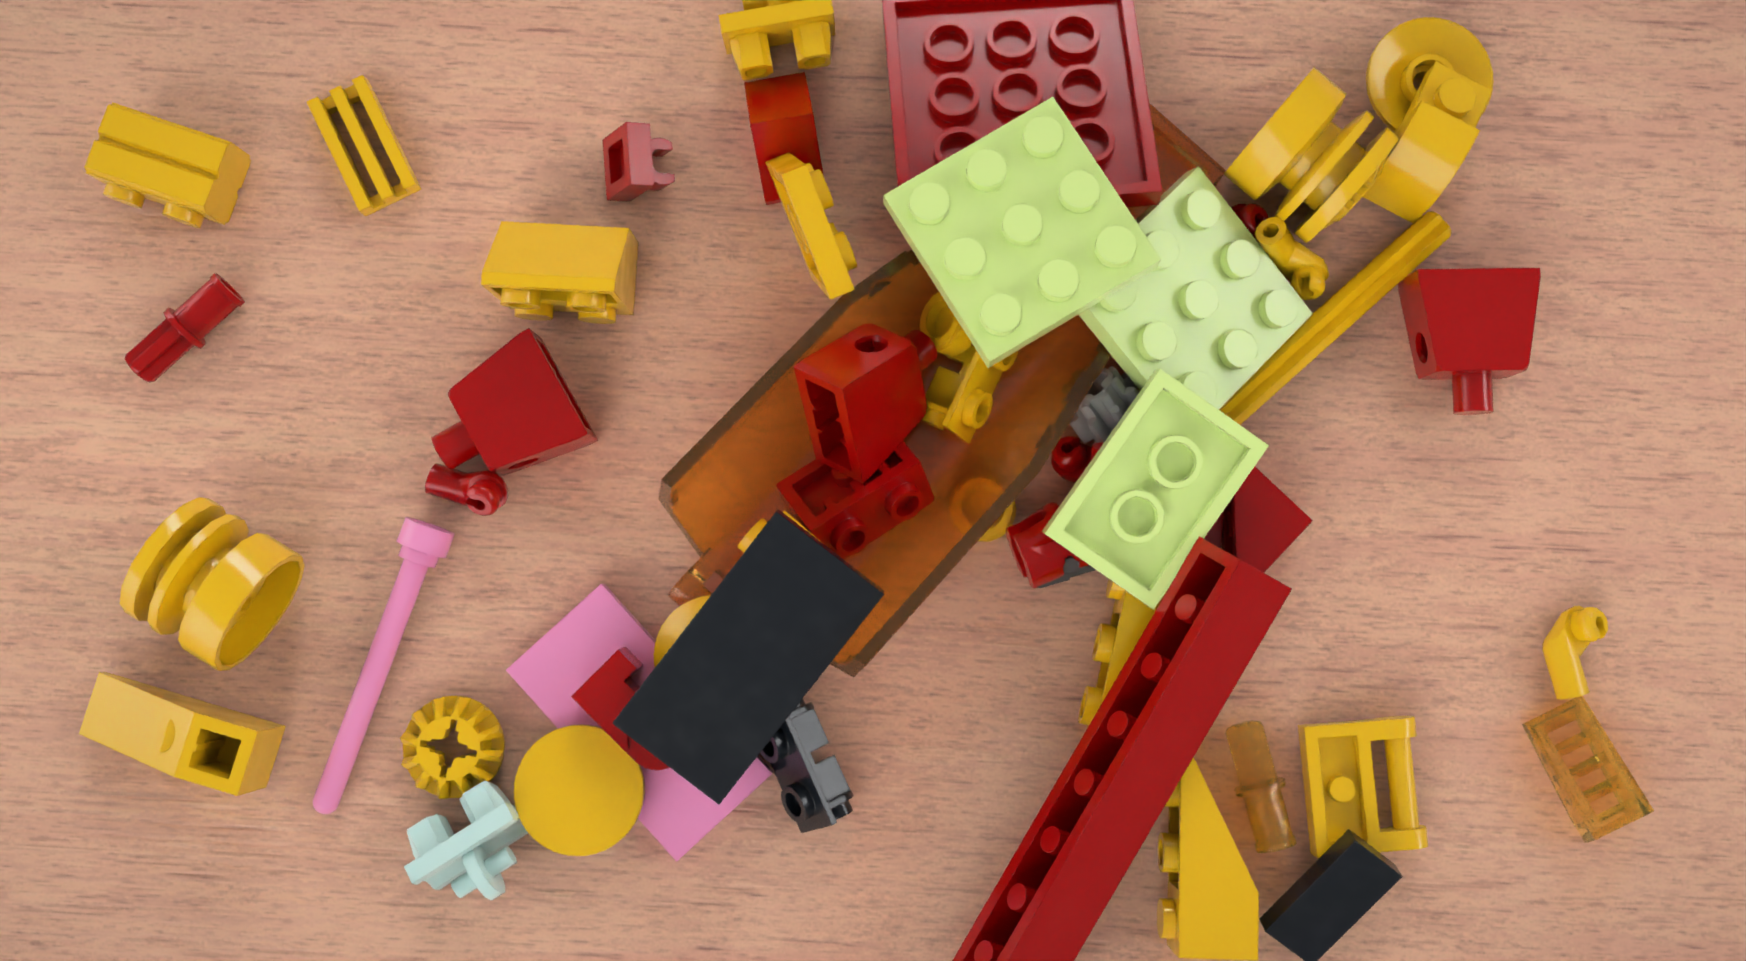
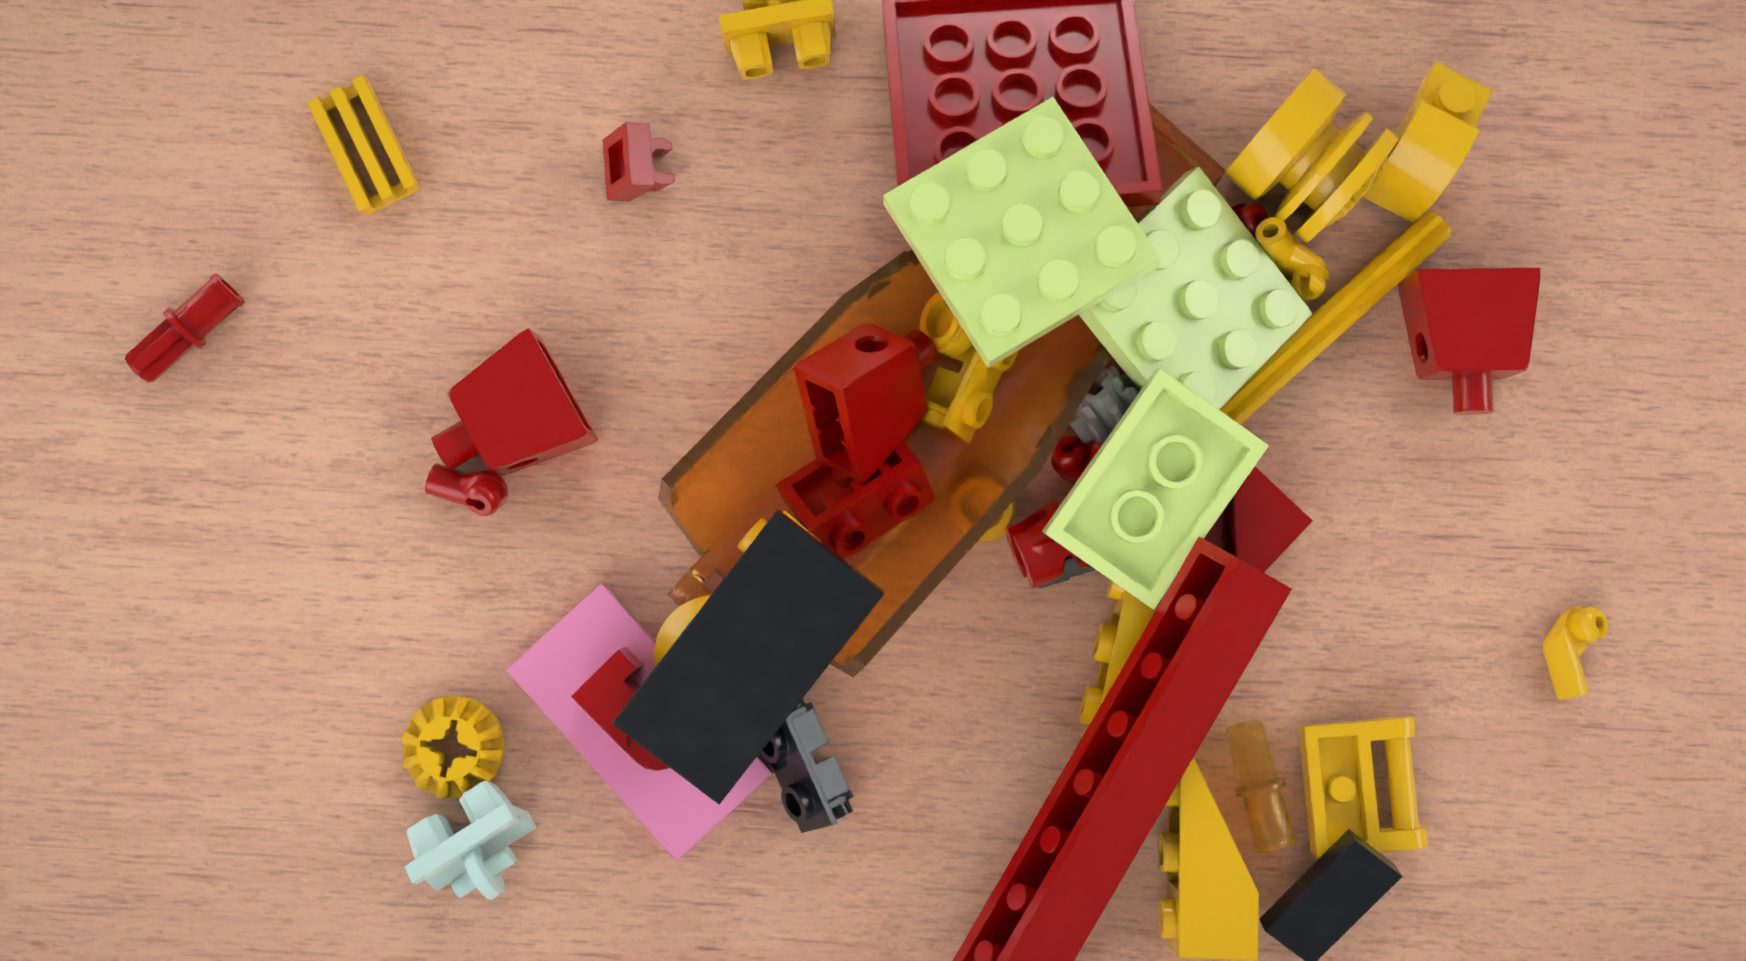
yellow slope [79,672,286,796] -> none
yellow brick [84,102,251,228] -> none
yellow wheel [119,497,305,671] -> none
bright pink piece [313,517,455,814] -> none
yellow slope [481,221,639,324] -> none
yellow piece [514,724,645,856] -> none
red slope [744,72,824,205] -> none
yellow plate [766,152,858,300] -> none
yellow dish [1366,17,1494,131] -> none
clear yellow slope [1522,696,1654,843] -> none

